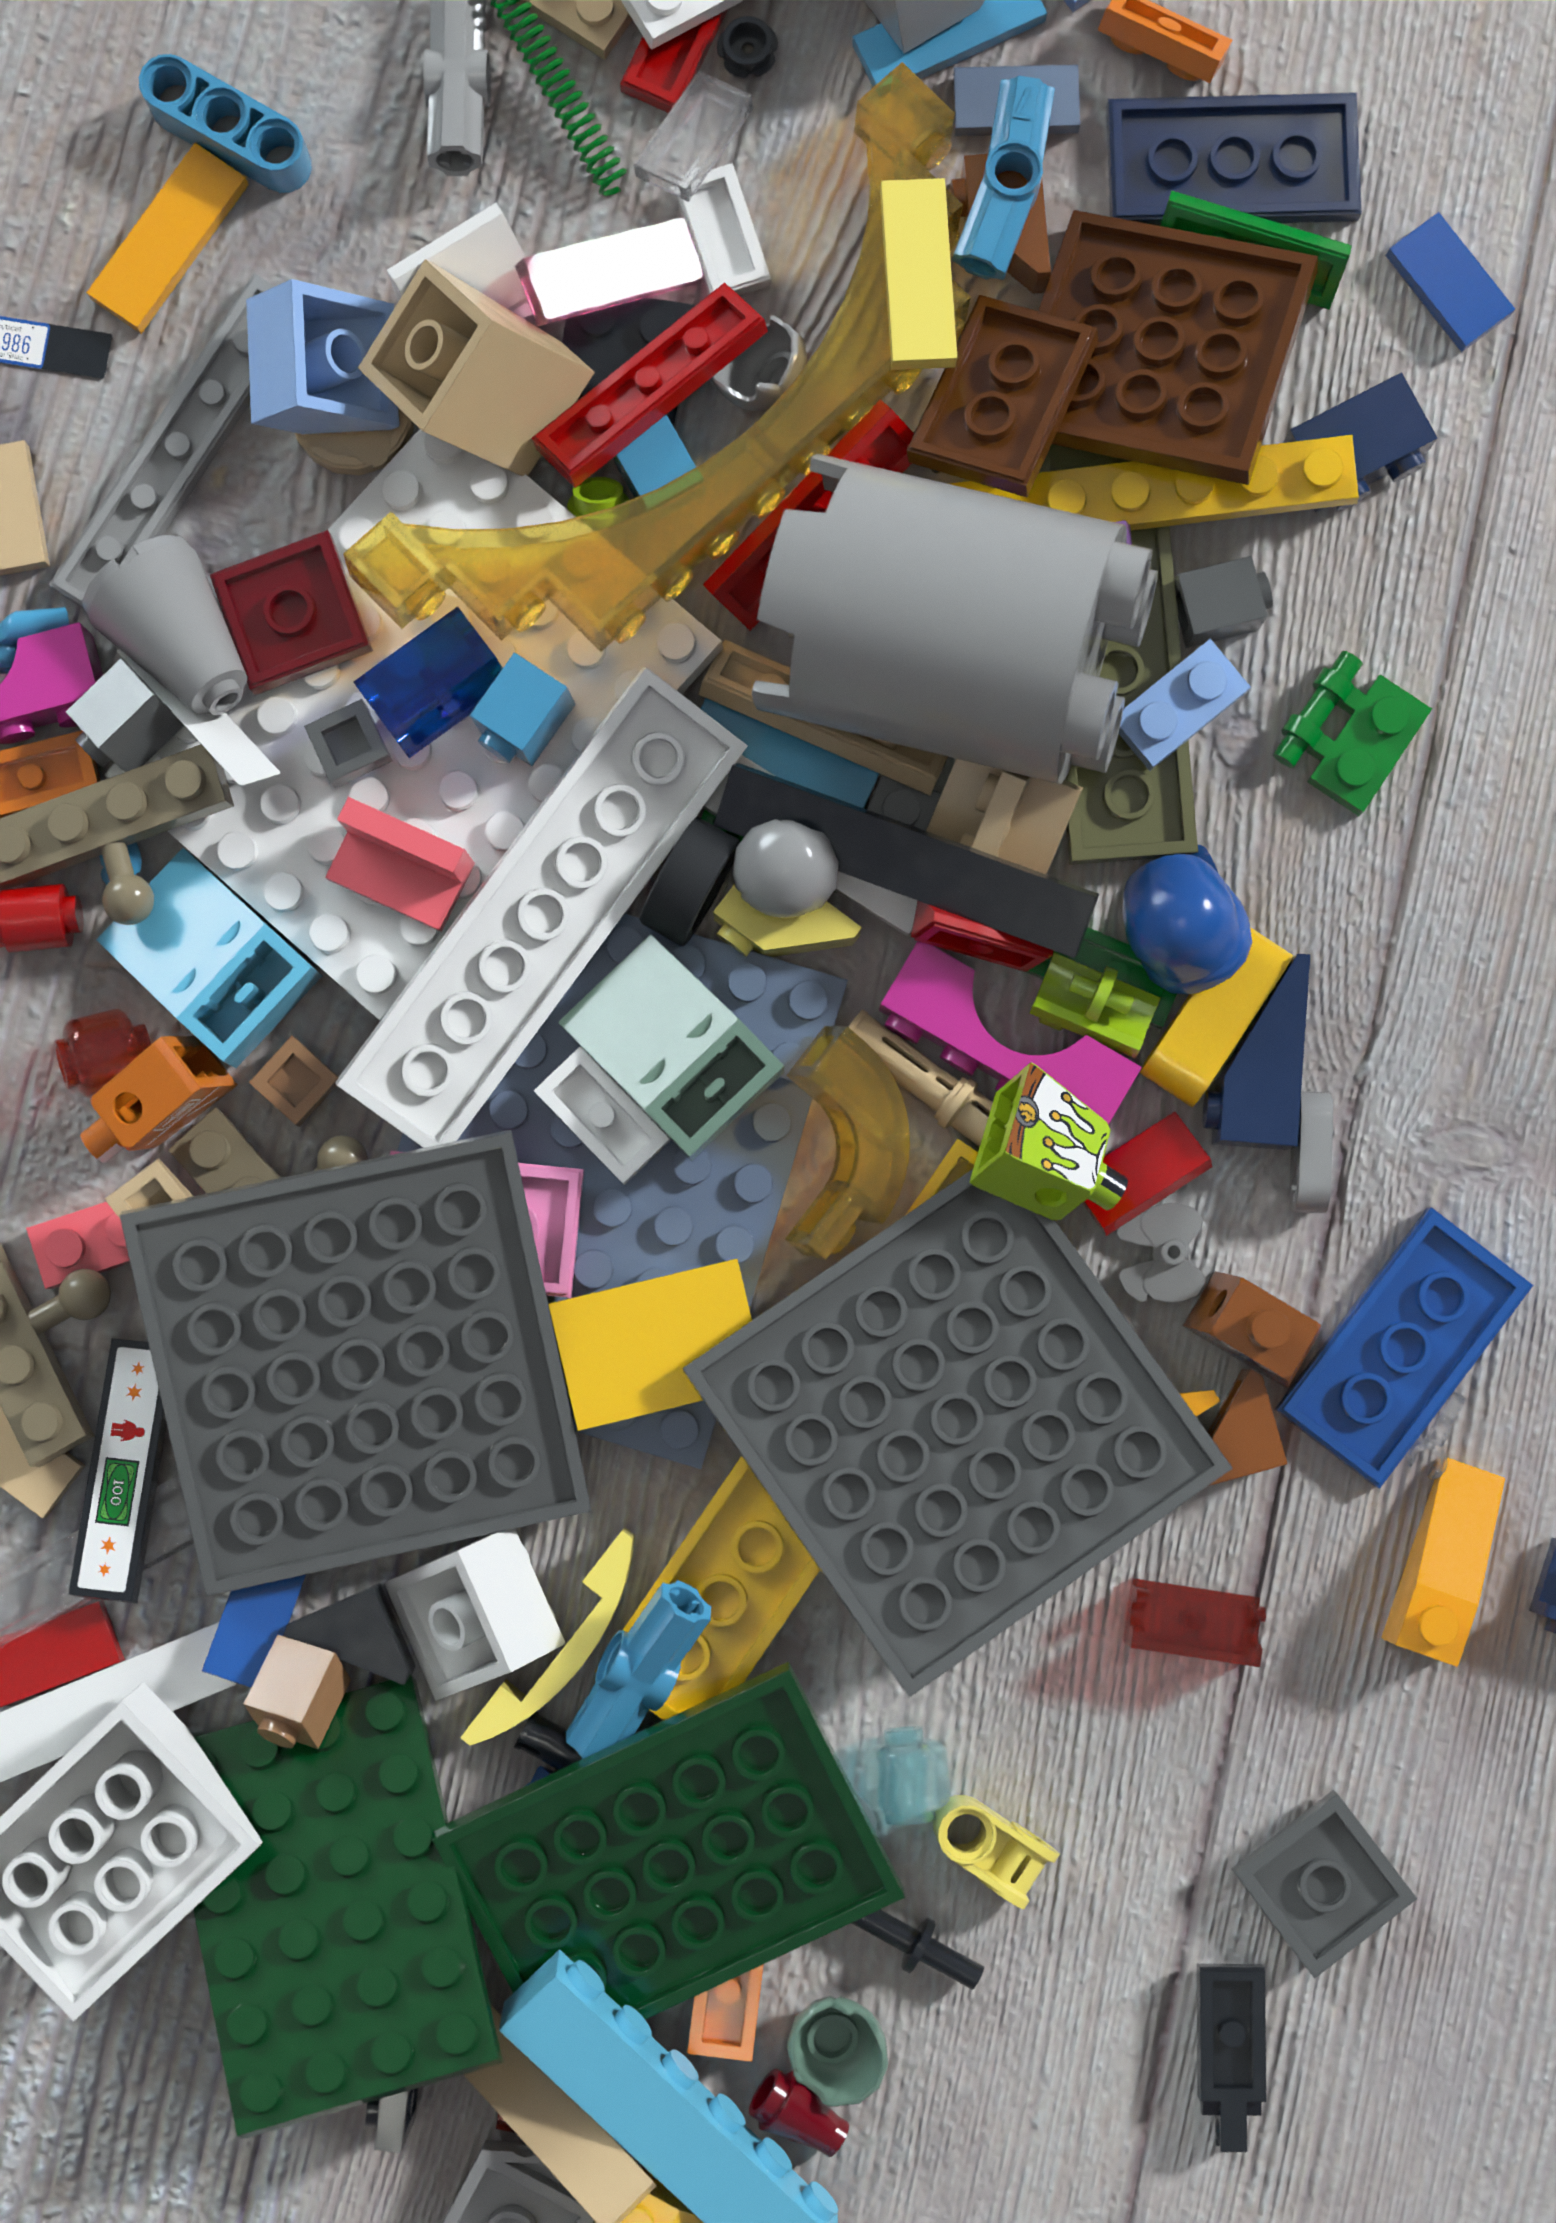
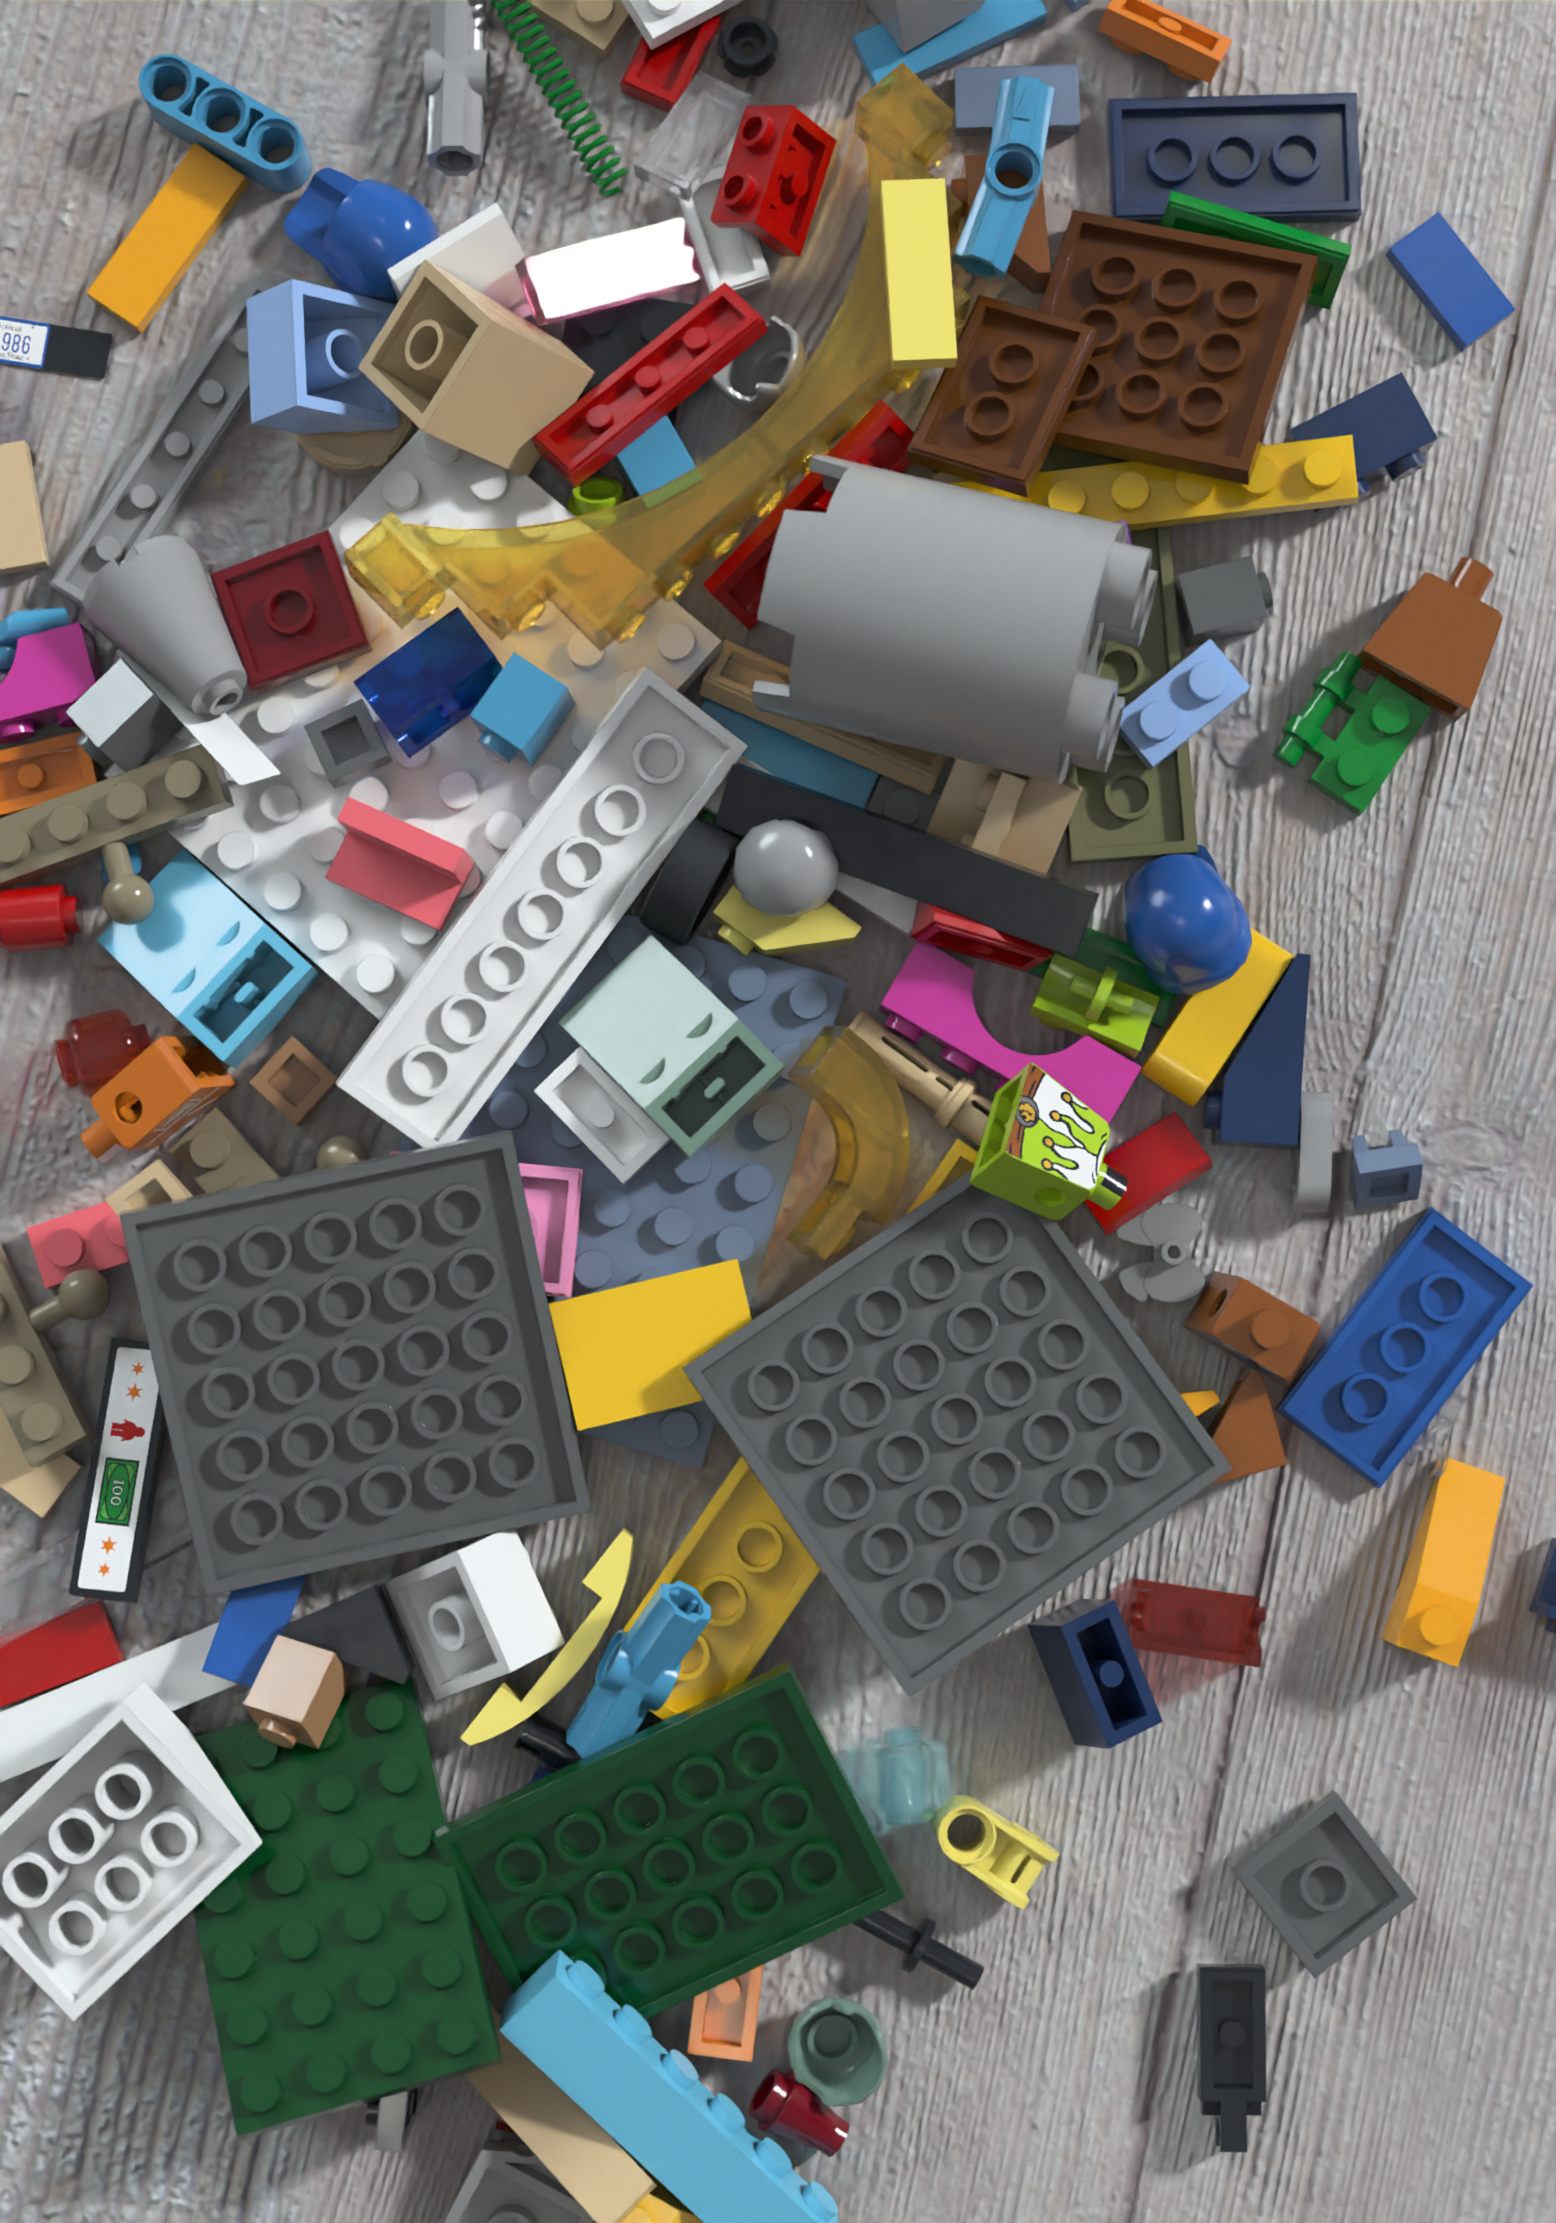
none -> blue piece [284,168,440,308]
none -> red bracket [710,105,837,257]
none -> dark blue brick [1027,1599,1163,1749]
none -> sand blue tile [1350,1130,1424,1209]
none -> dark orange torso [1356,557,1503,722]

